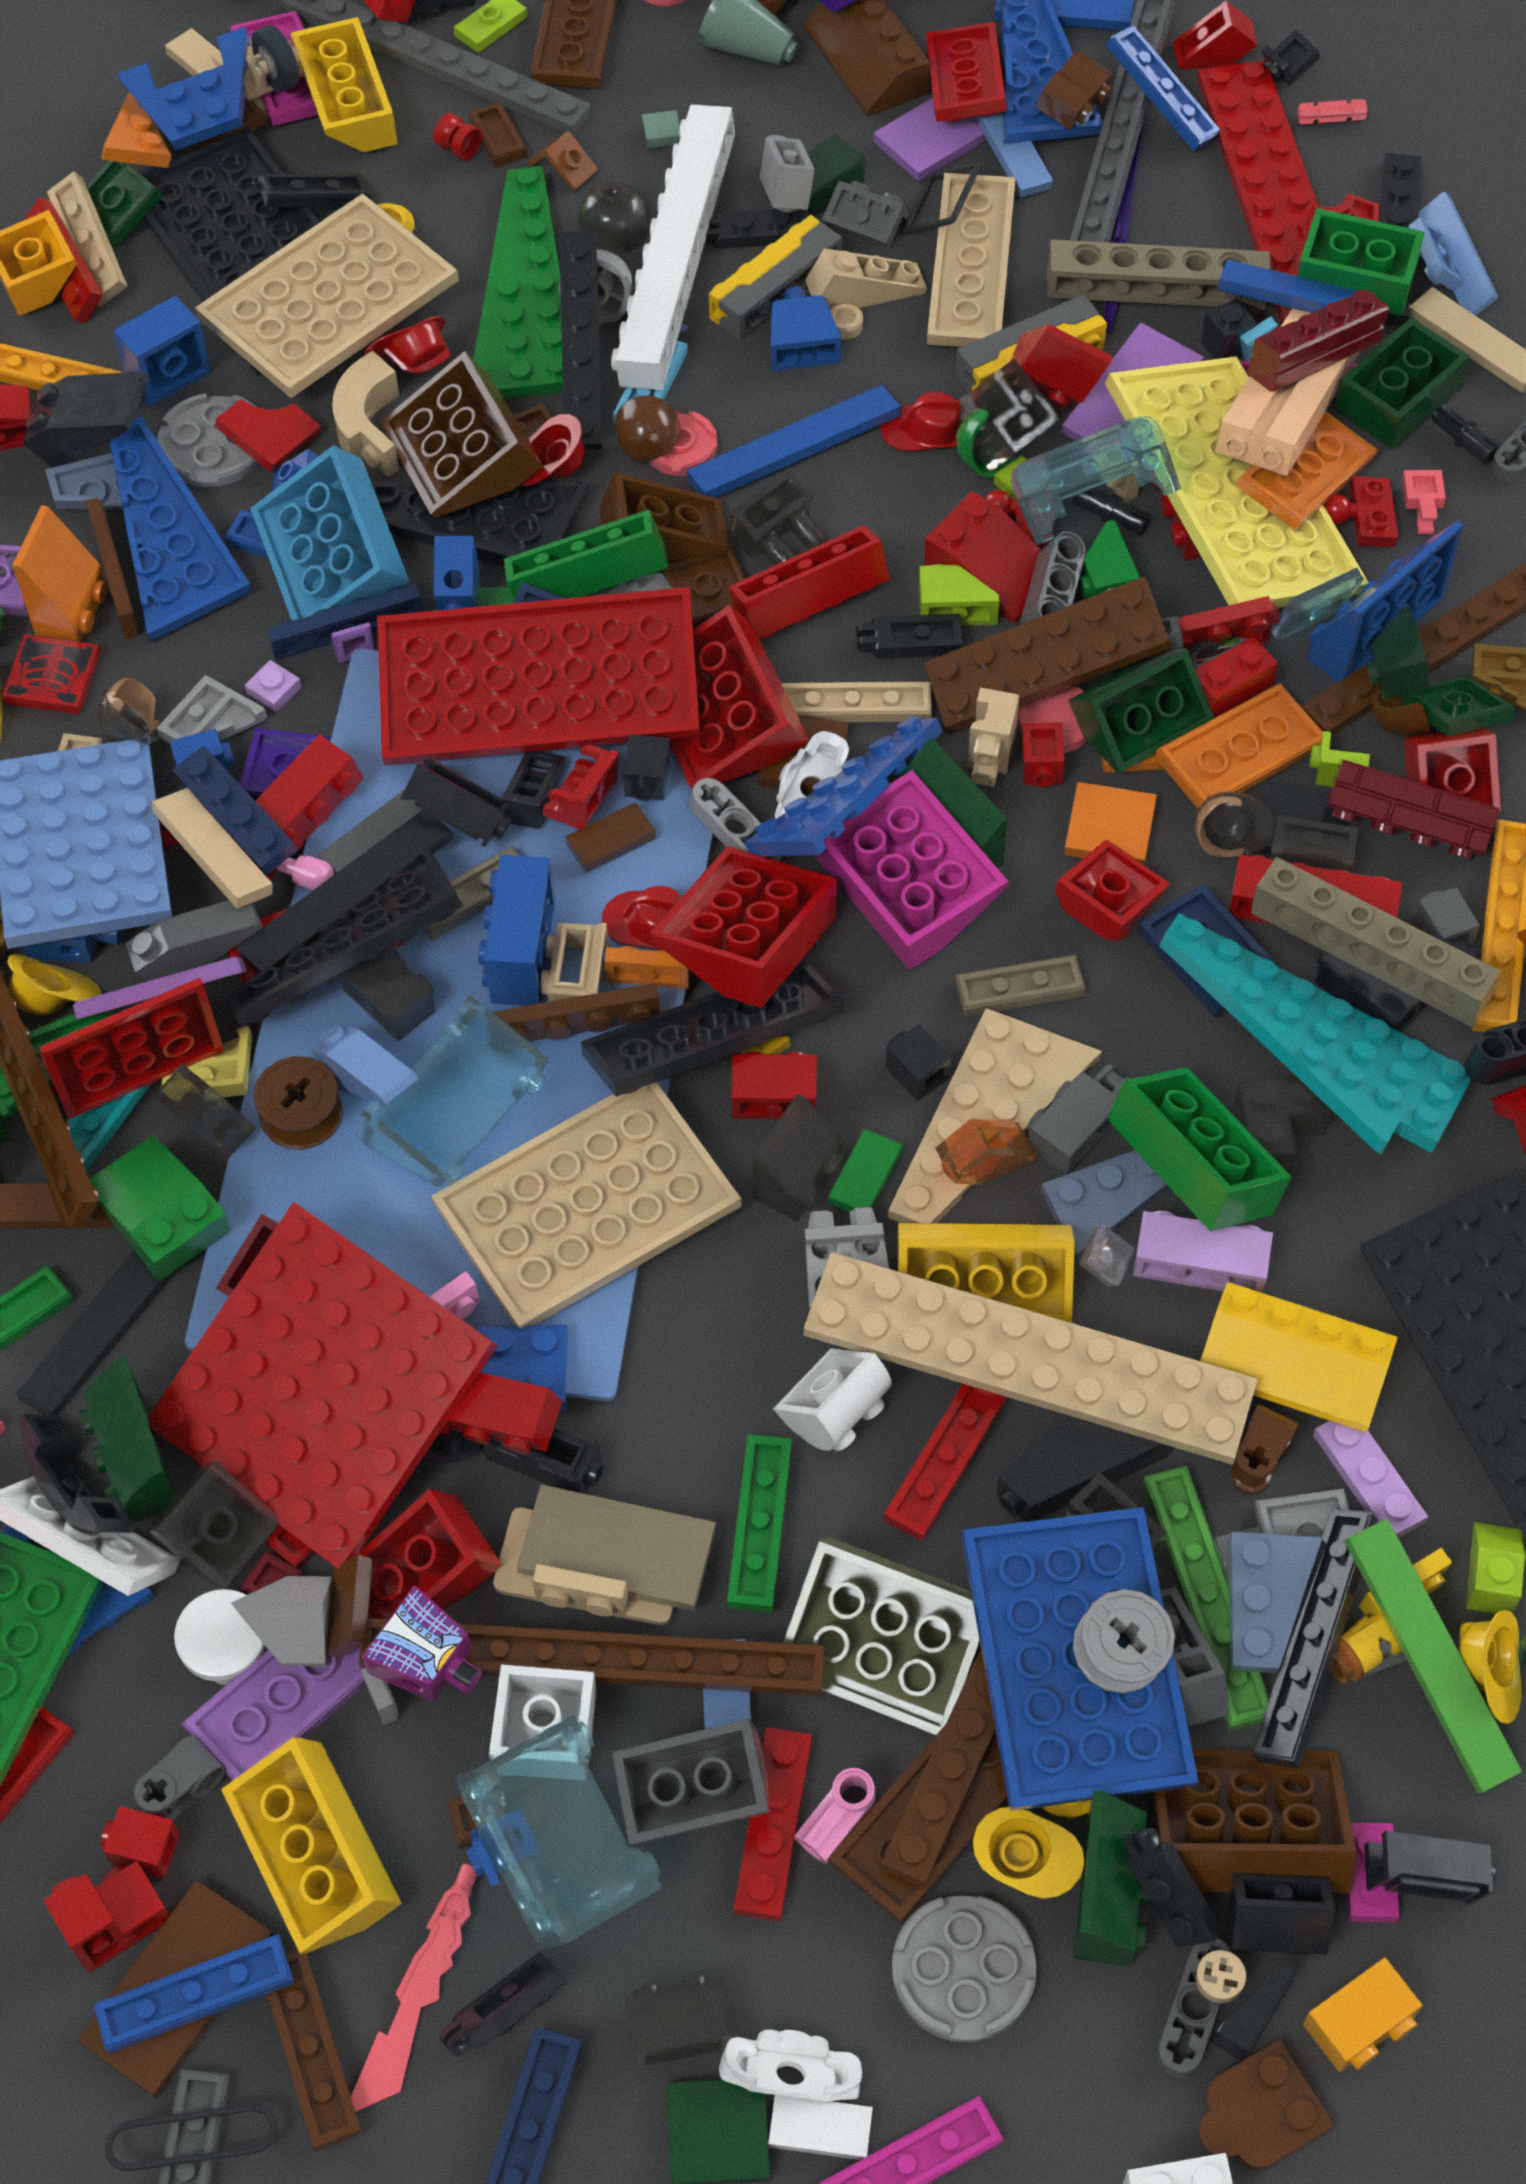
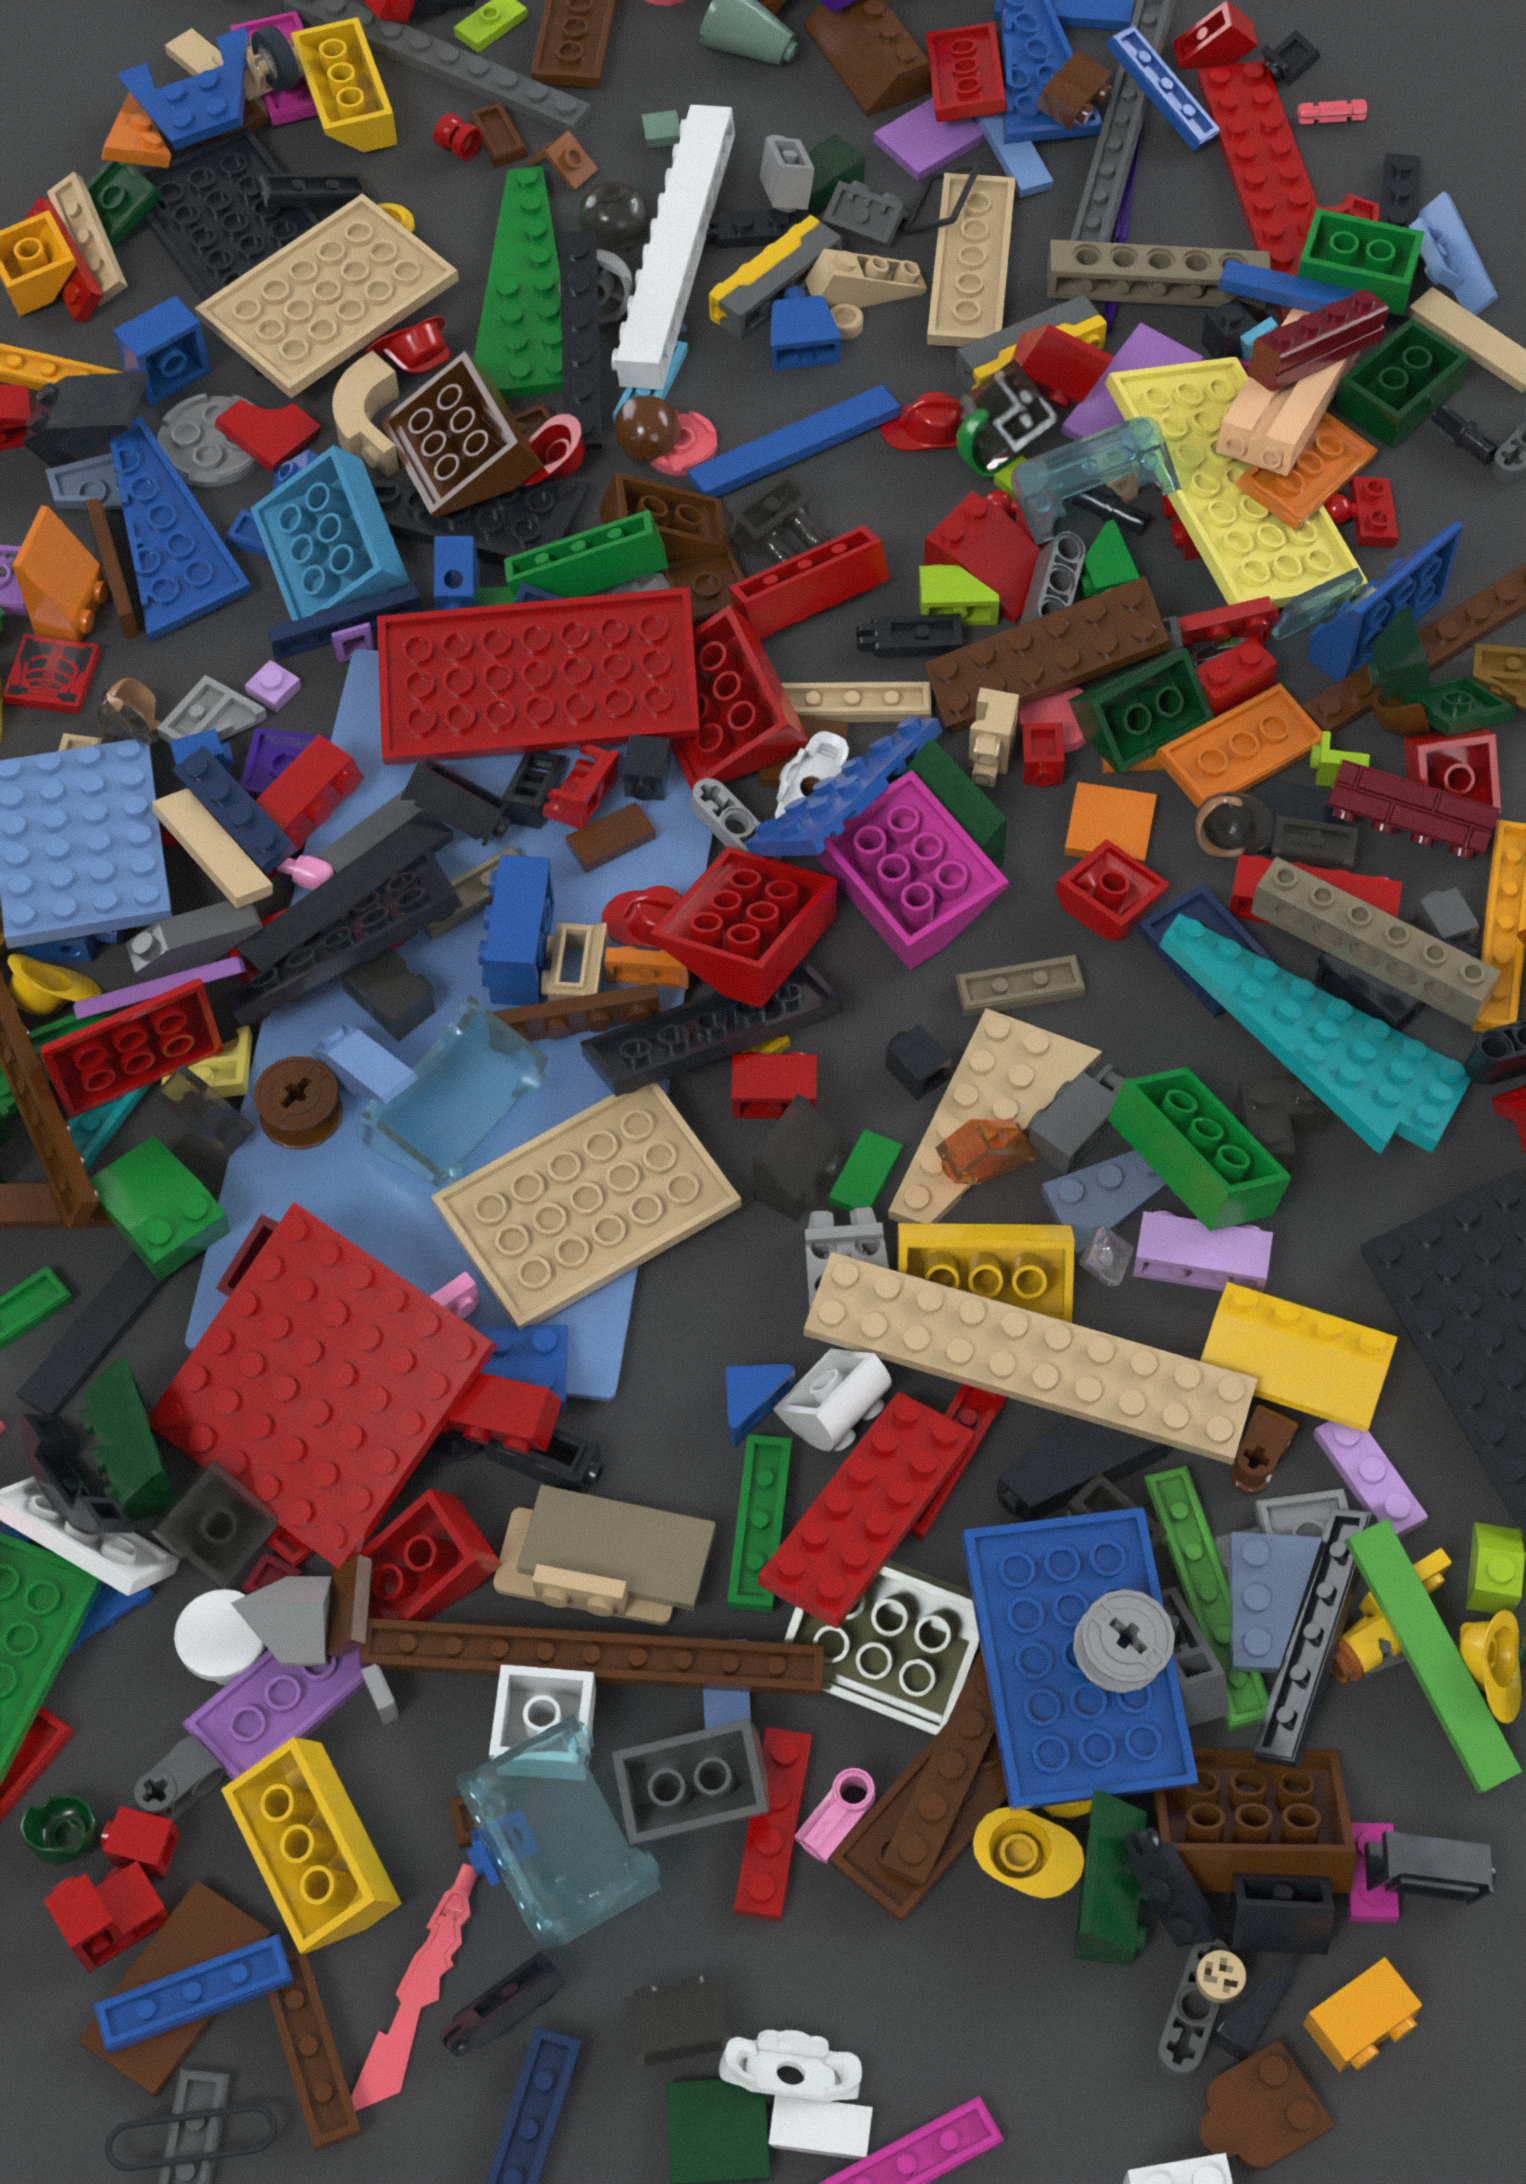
torso [362,1586,482,1700] -> none
light grey tile [892,1896,1036,2042] -> none
coral plate [1402,470,1446,534] -> none
none -> dark green hair [19,1793,99,1865]
none -> blue slope [725,1364,795,1448]
none -> red plate [758,1391,976,1629]

